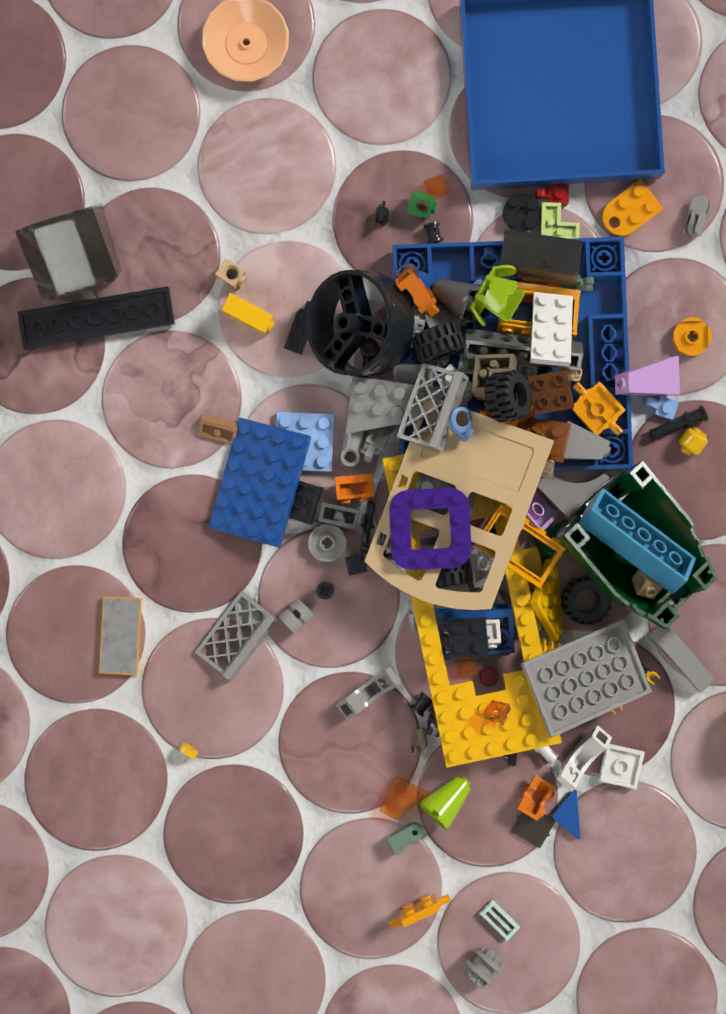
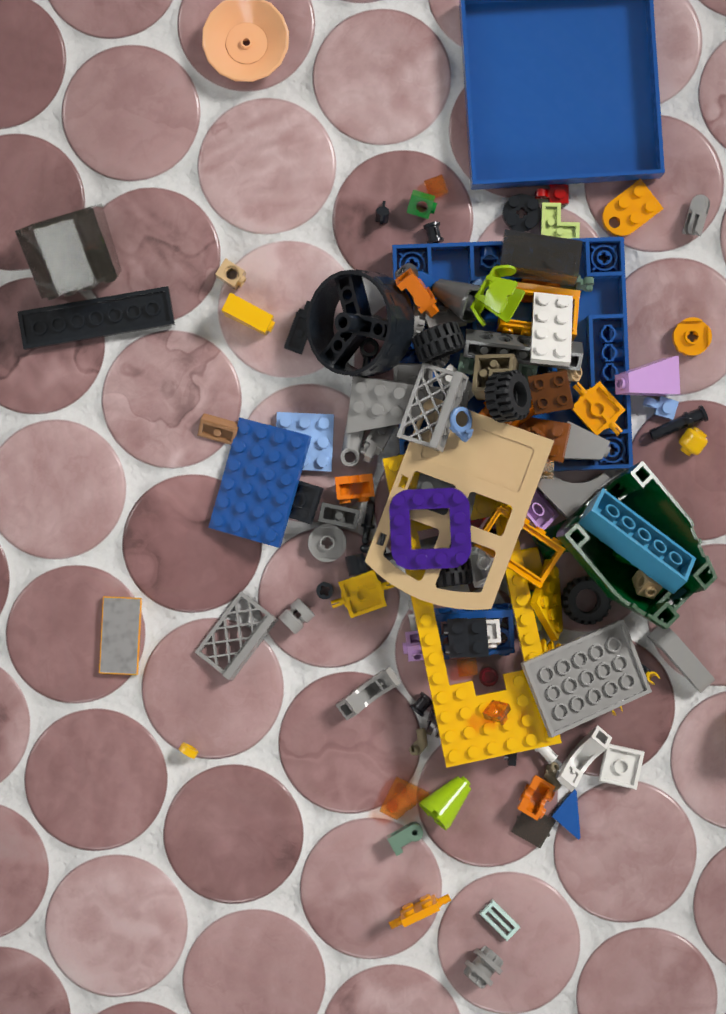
none -> yellow plate [331,570,395,618]
none -> lavender brick [402,631,424,662]
none -> dark tan arm [544,762,562,791]

